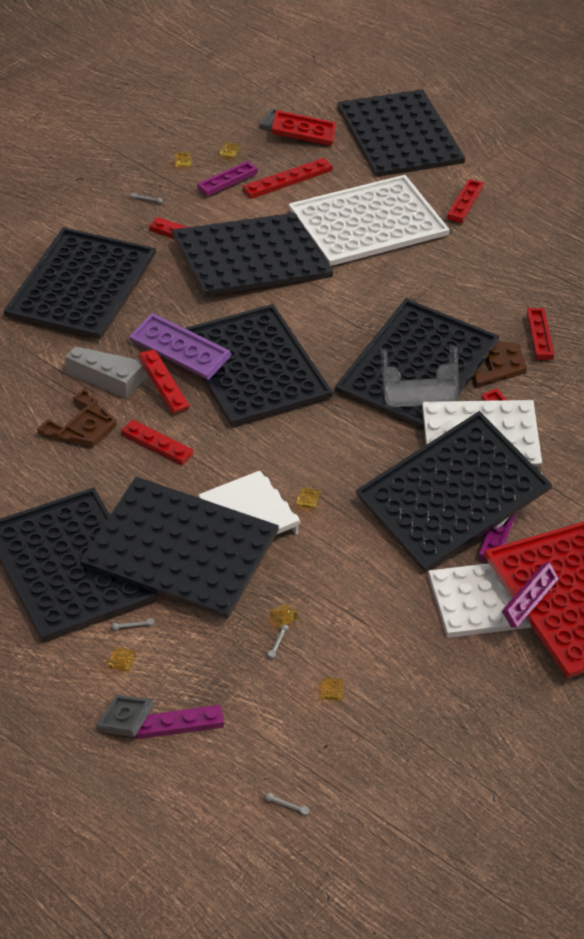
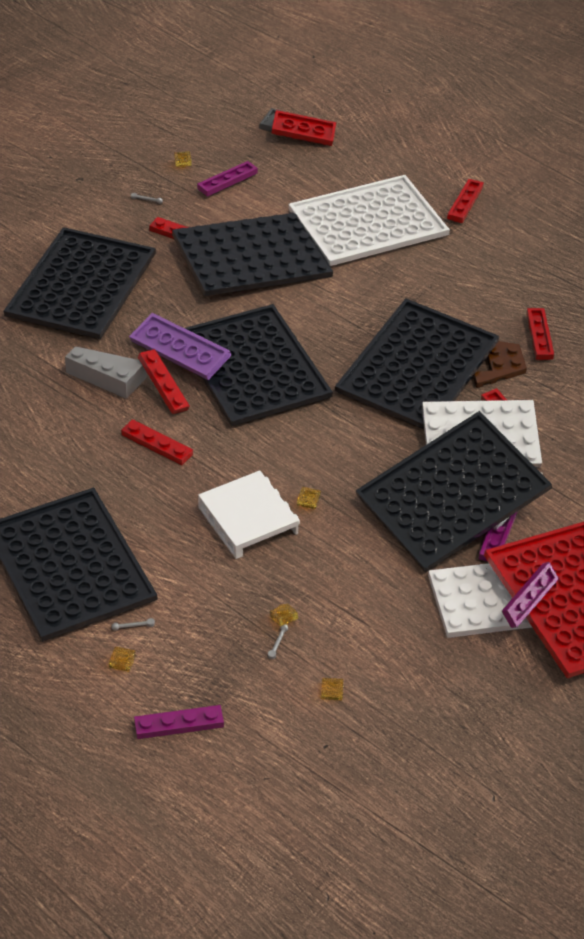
reddish brown wing [37,388,117,447] -> none
black plate [80,476,279,619] -> none
dark grey tile [96,695,154,737] -> none
clear yellow plate [220,141,241,158] -> none
red plate [243,158,333,199] -> none
light grey hinge [265,793,310,816] -> none
black plate [337,89,465,177] -> none
clear windscreen [381,345,459,407] -> none

